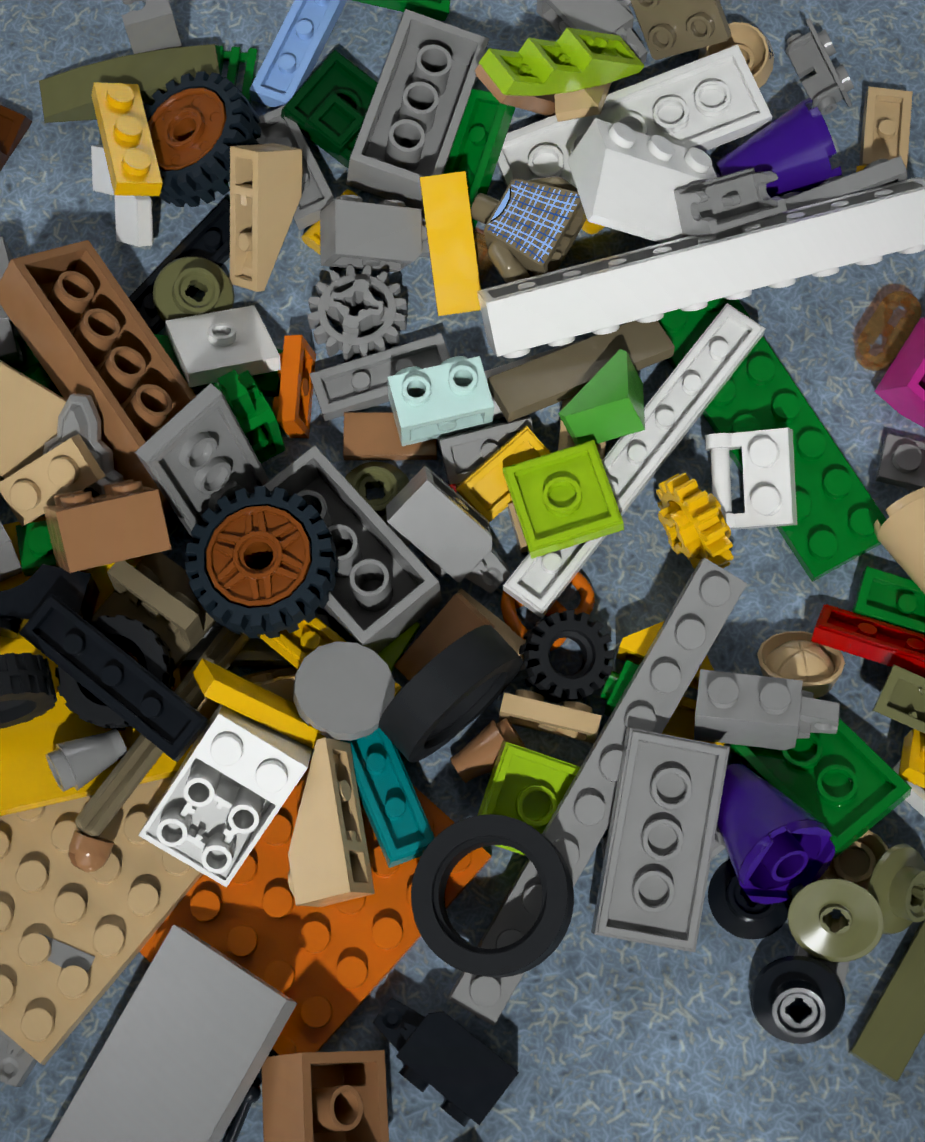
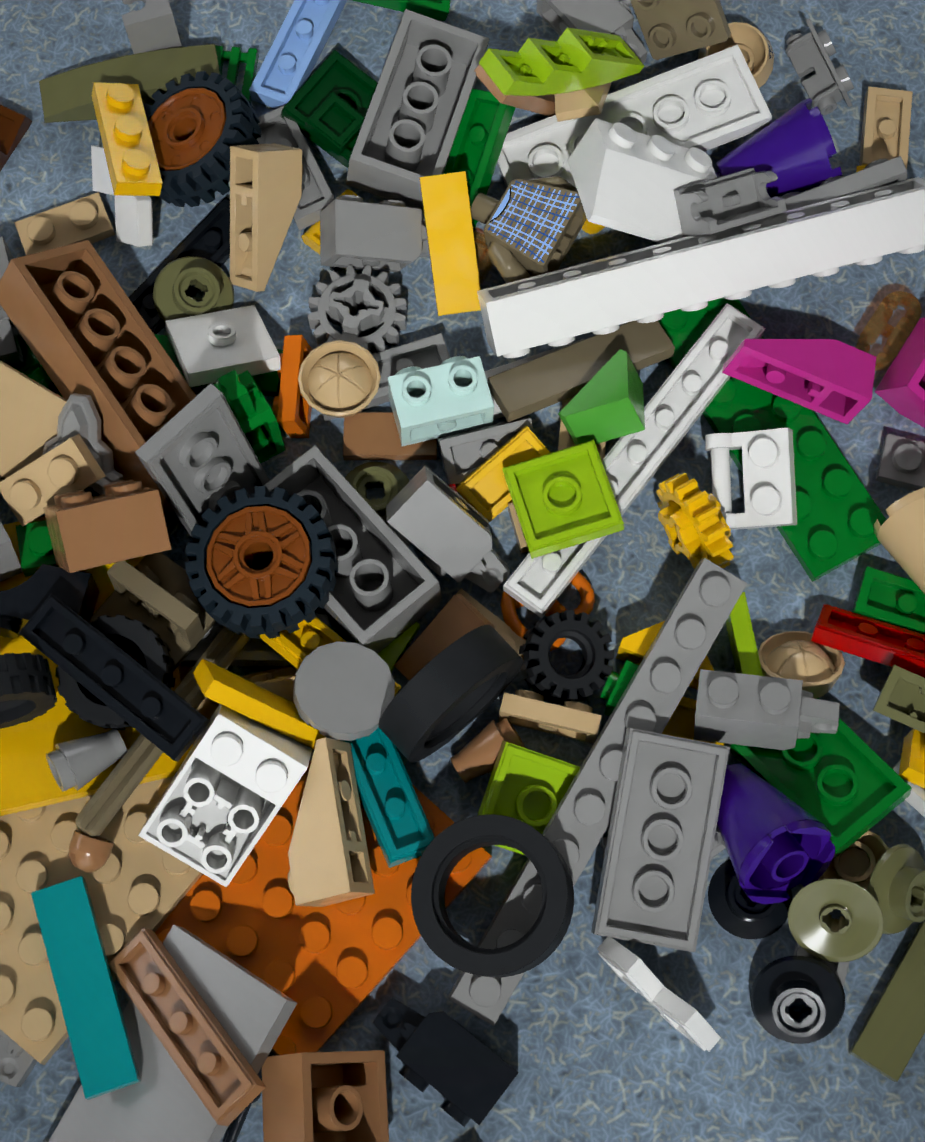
none -> tan plate [14,192,115,255]
none -> teal tile [31,876,141,1100]
none -> medium nougat tile [108,927,266,1127]
none -> tan hat [298,340,381,418]
none -> white tile [597,937,721,1052]
none -> dark pink slope [722,339,876,425]
none -> lime tile [726,592,763,676]

